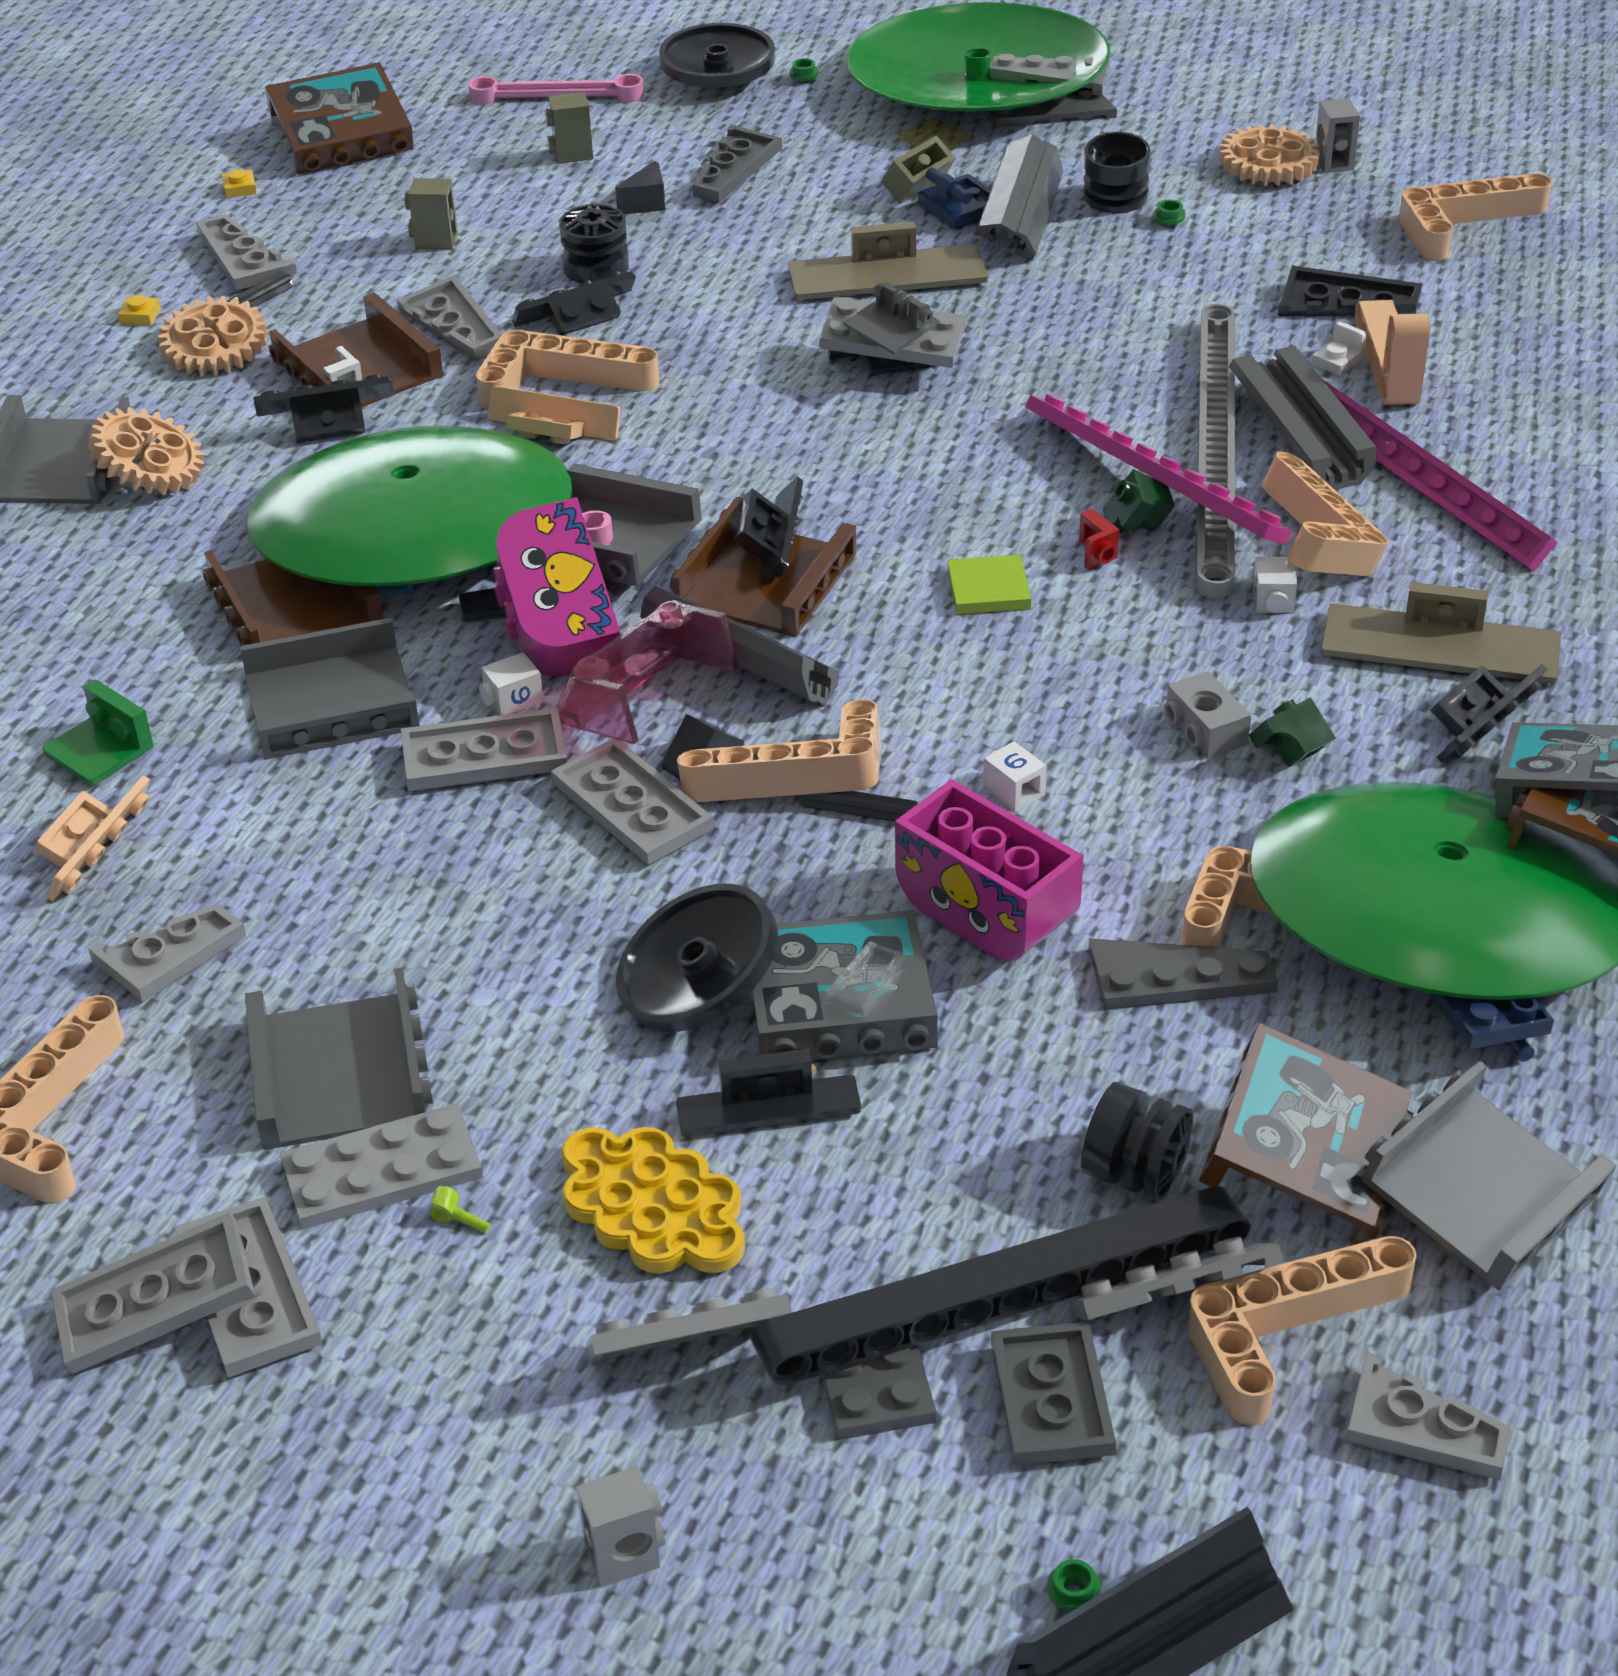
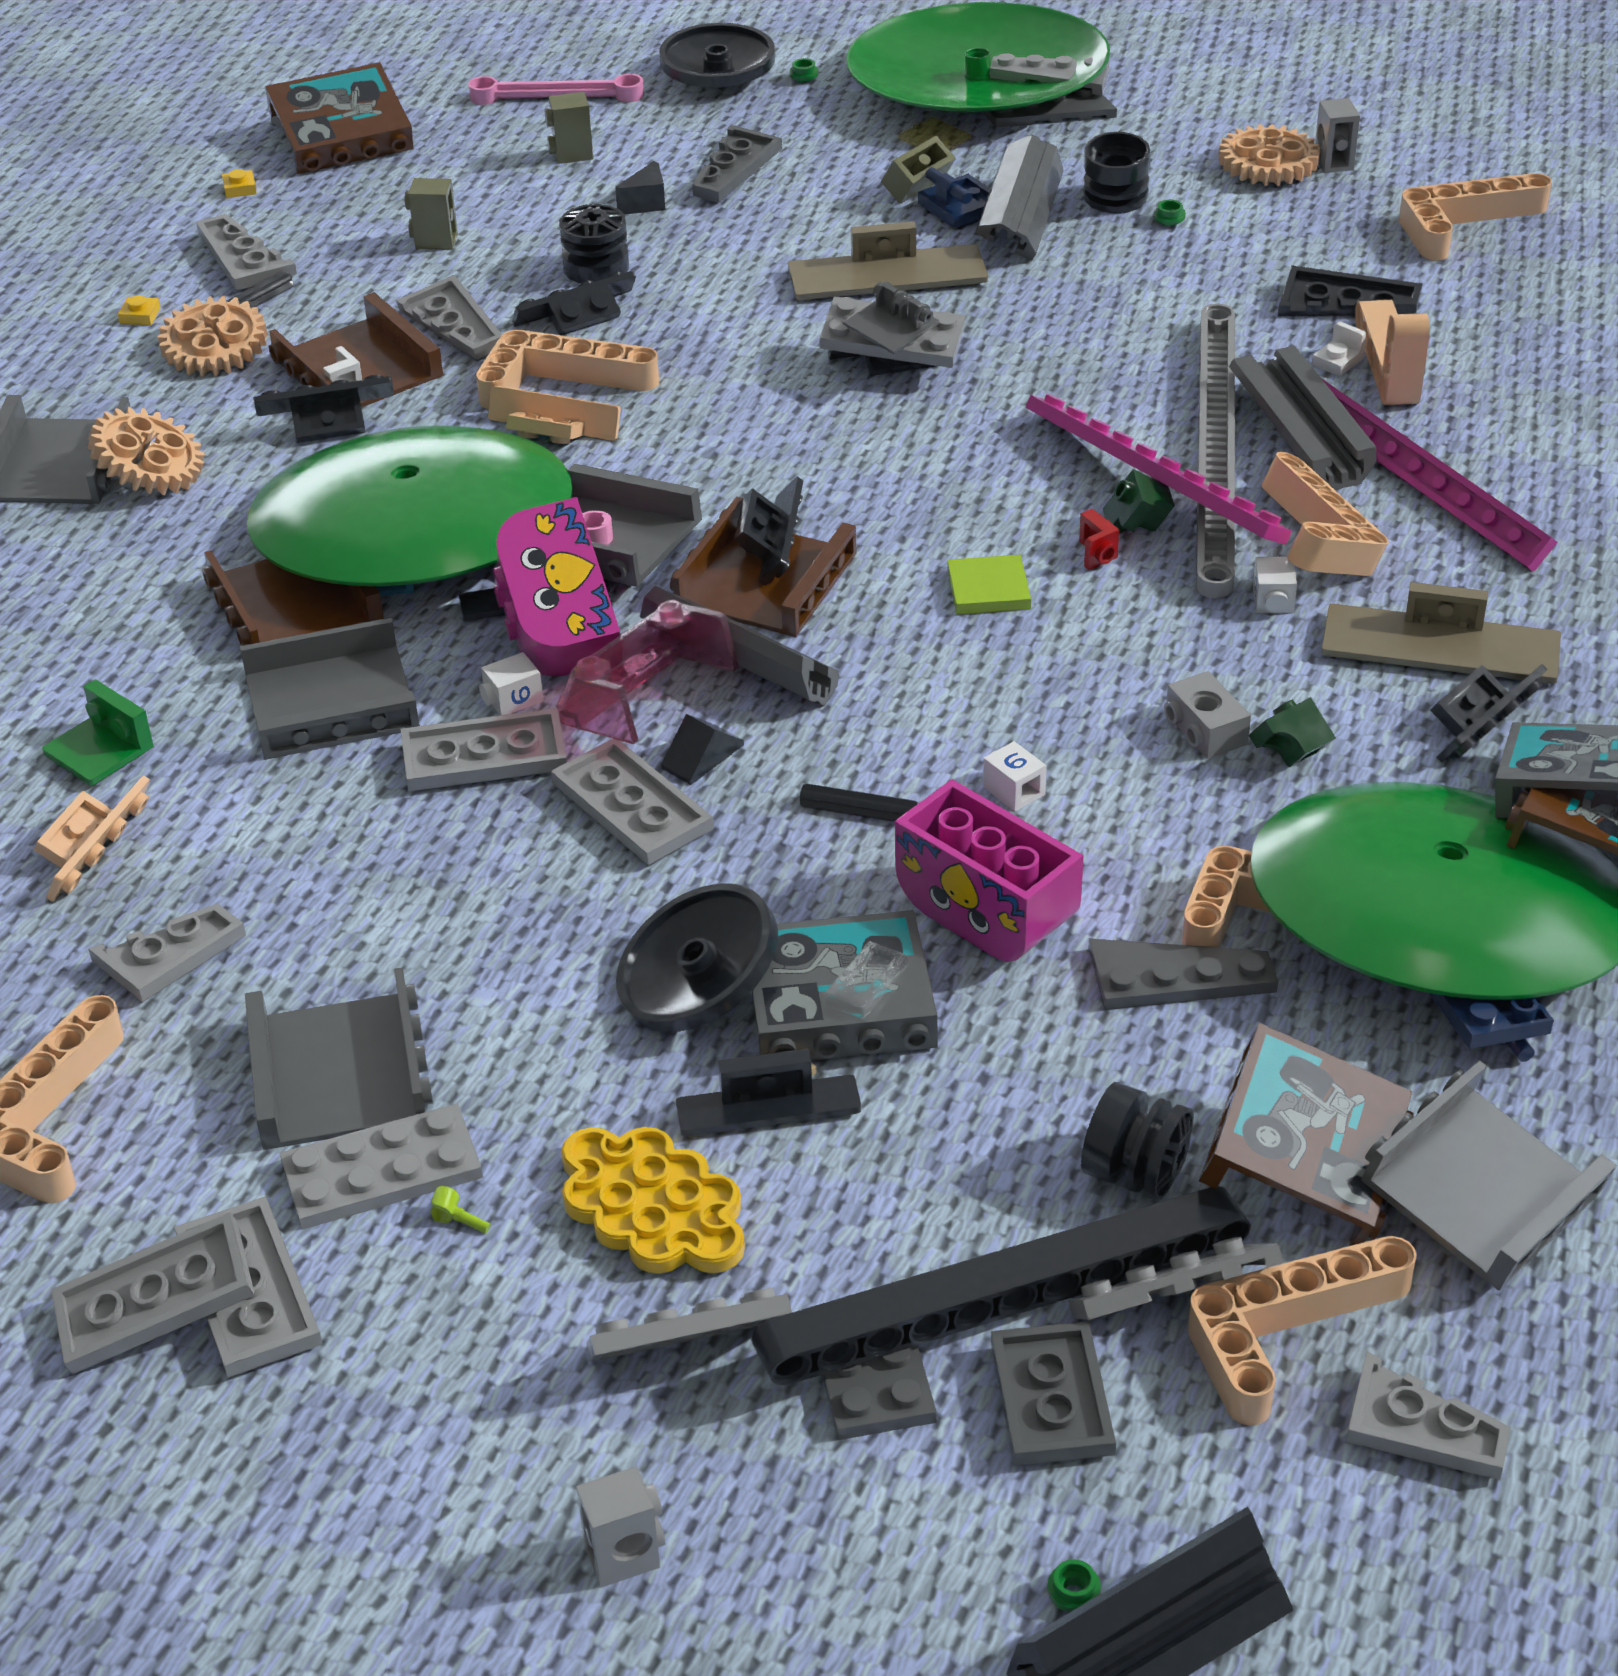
light nougat beam [677,699,881,802] -> none

